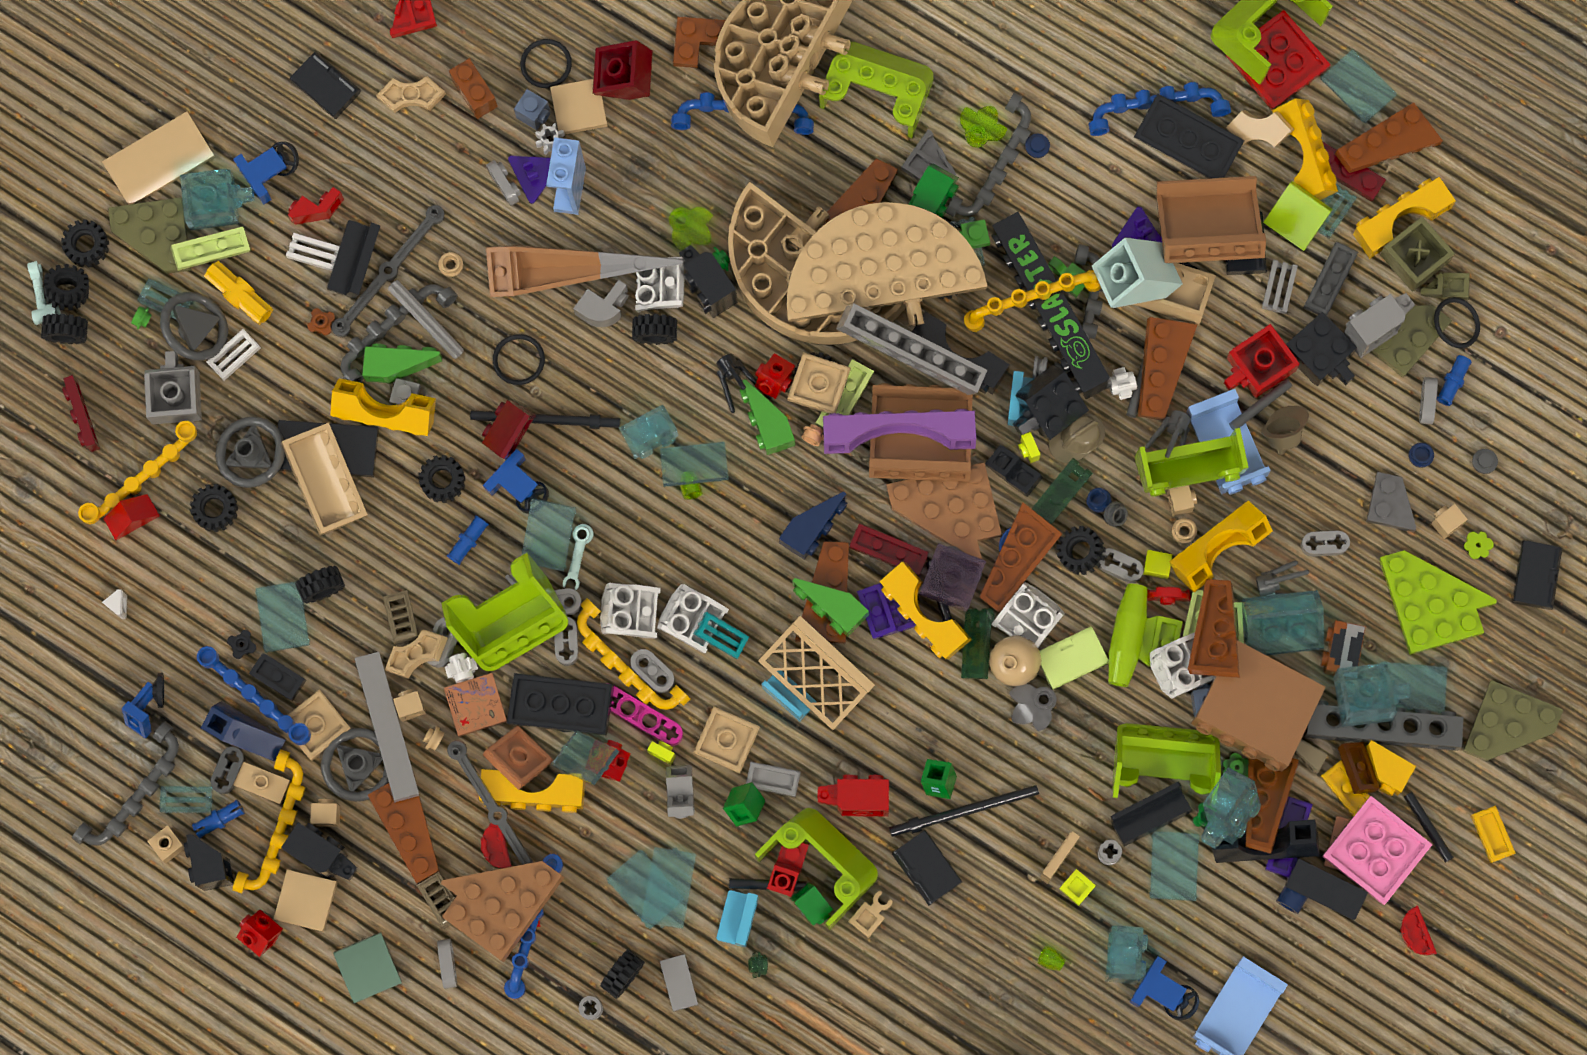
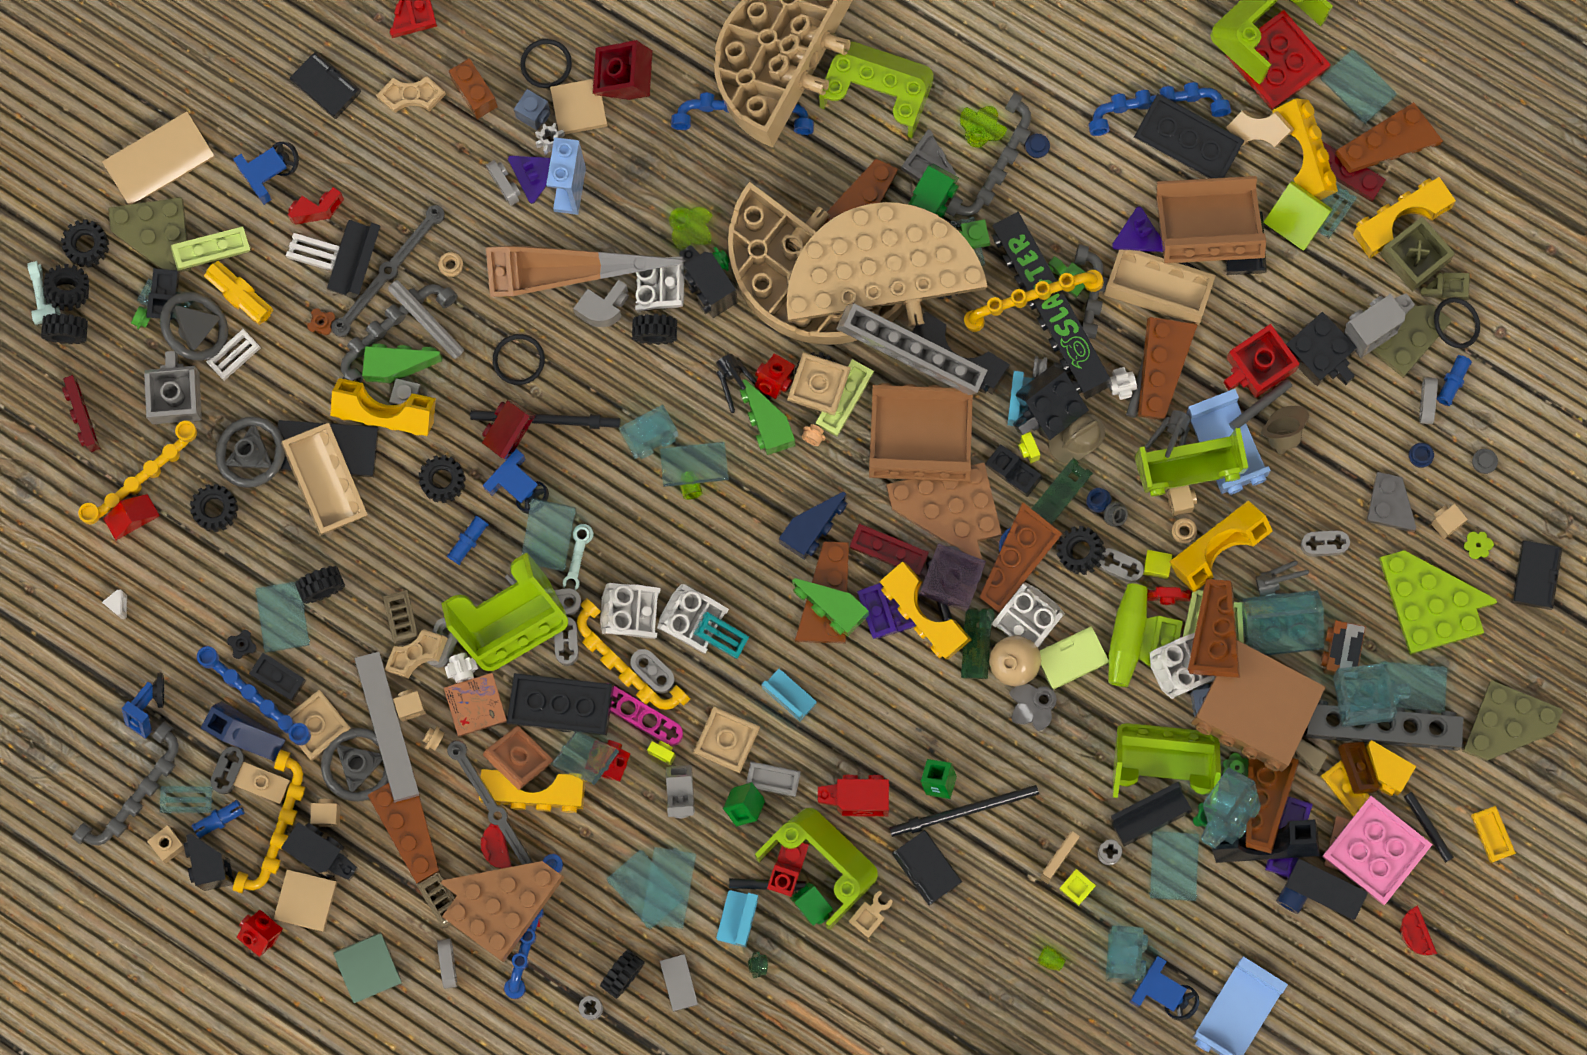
clear light blue hinge [180,169,255,230] -> none
dark orange plate [673,17,726,68] -> none
tan fence [758,616,875,730] -> none
medium lavender arch [823,409,976,454] -> none
light aqua slope [1092,238,1183,308] -> none
light grey tile [1262,260,1298,314] -> none
dark grey tile [1303,241,1358,316] -> none
none -> black slope [146,268,180,320]

